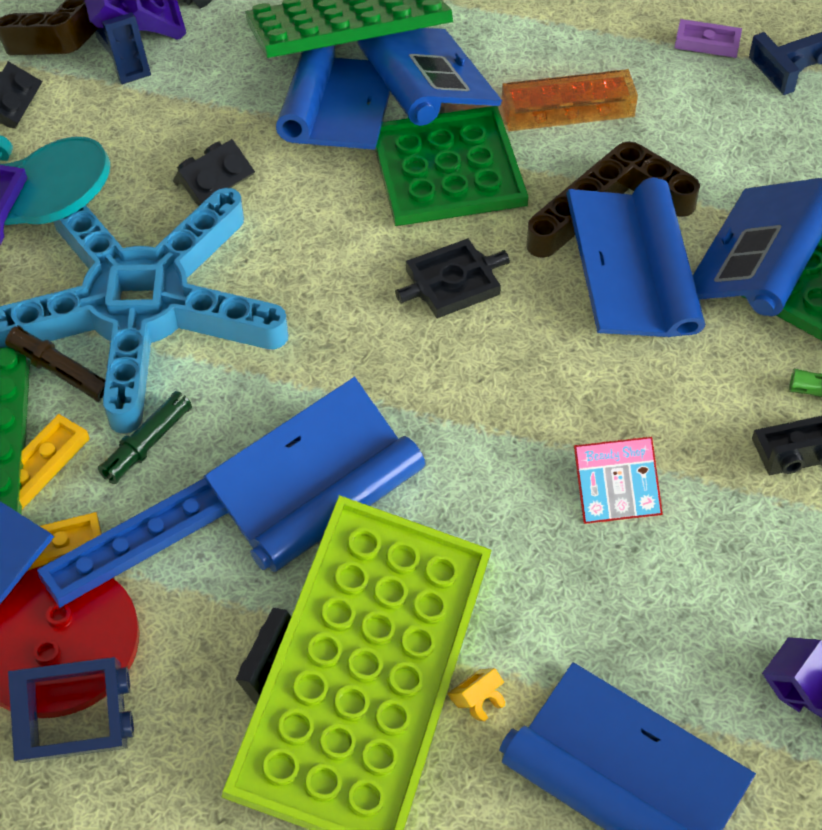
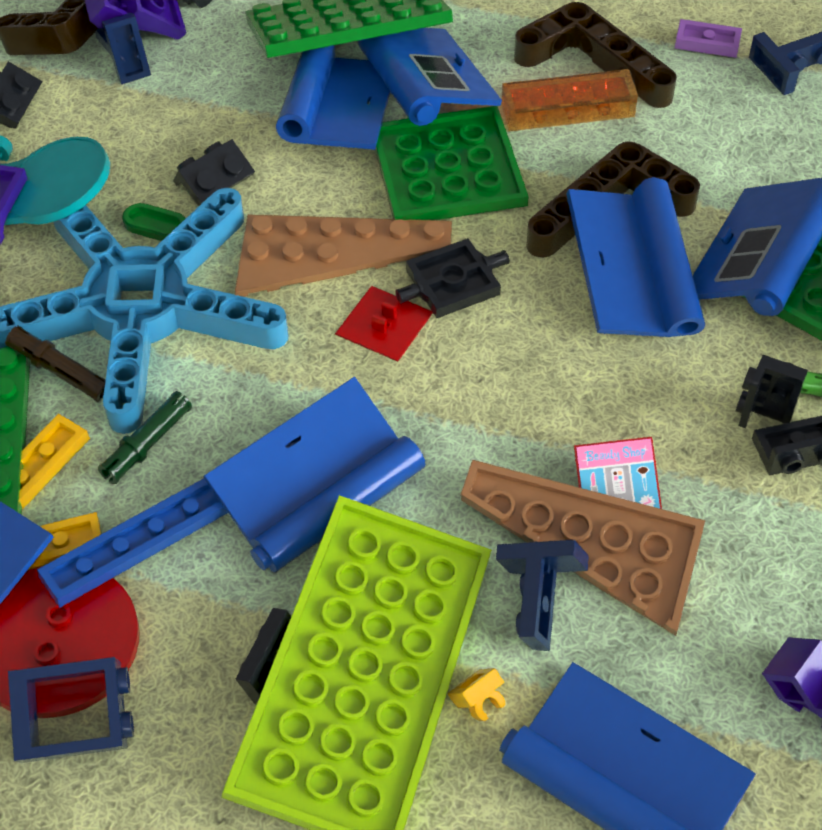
none -> green tile [122,203,186,241]
none -> medium nougat wing [235,214,452,297]
none -> red piece [335,286,433,362]
none -> medium nougat wing [461,460,705,636]
none -> dark blue bracket [496,540,589,651]
none -> dark brown beam [514,2,677,108]
none -> black bracket [736,355,808,428]

